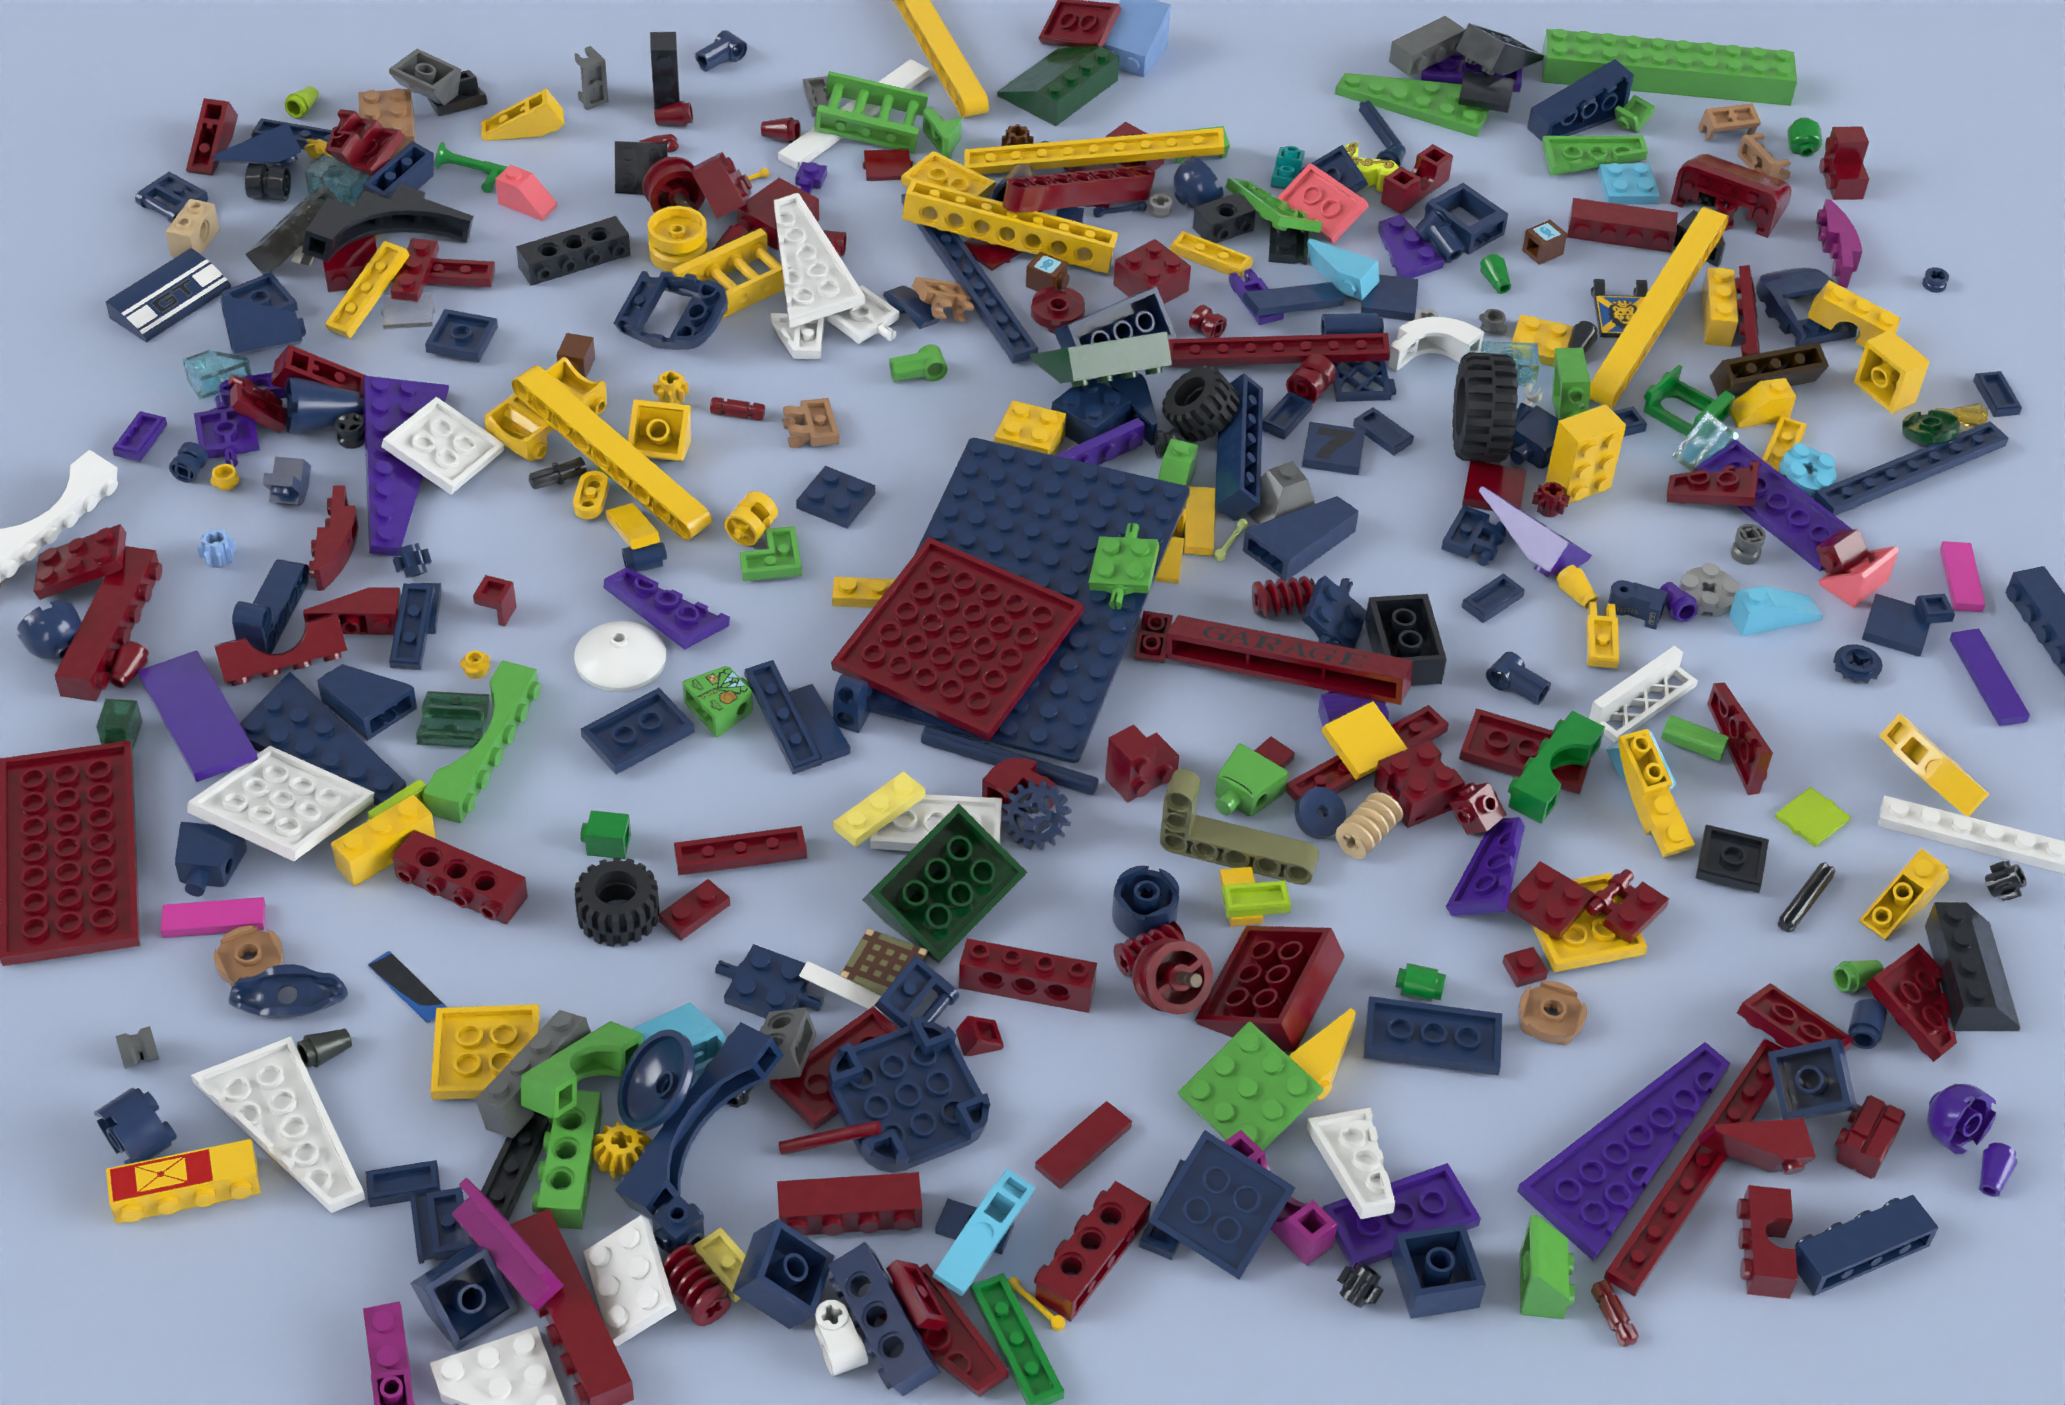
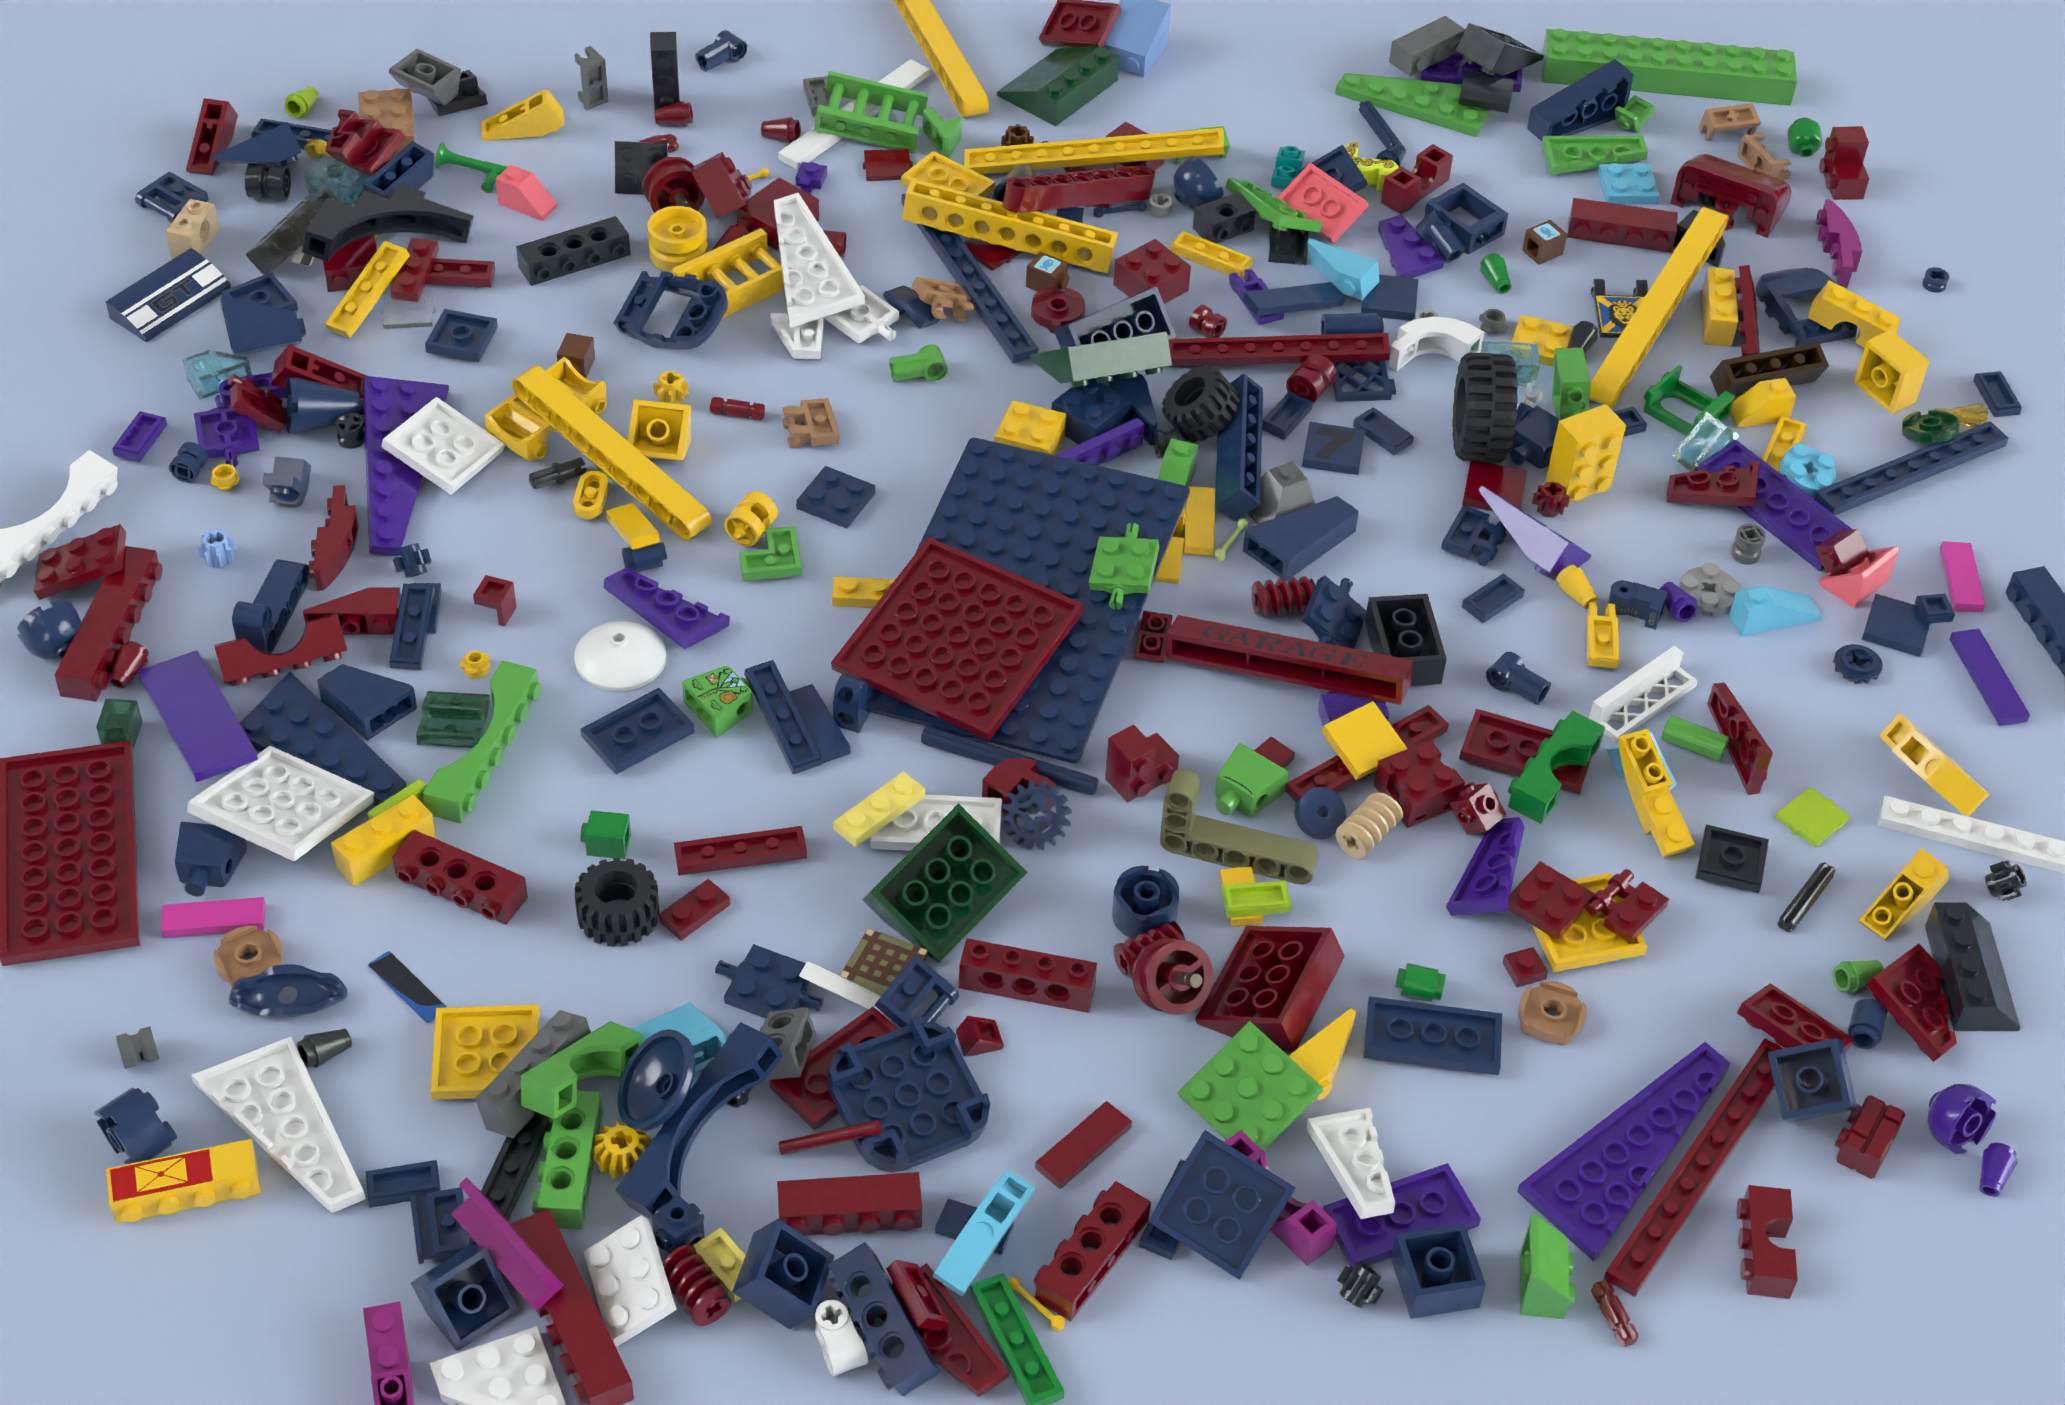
dark red slope [1698,1118,1816,1175] -> none
dark blue brick [1795,1195,1938,1296] -> none

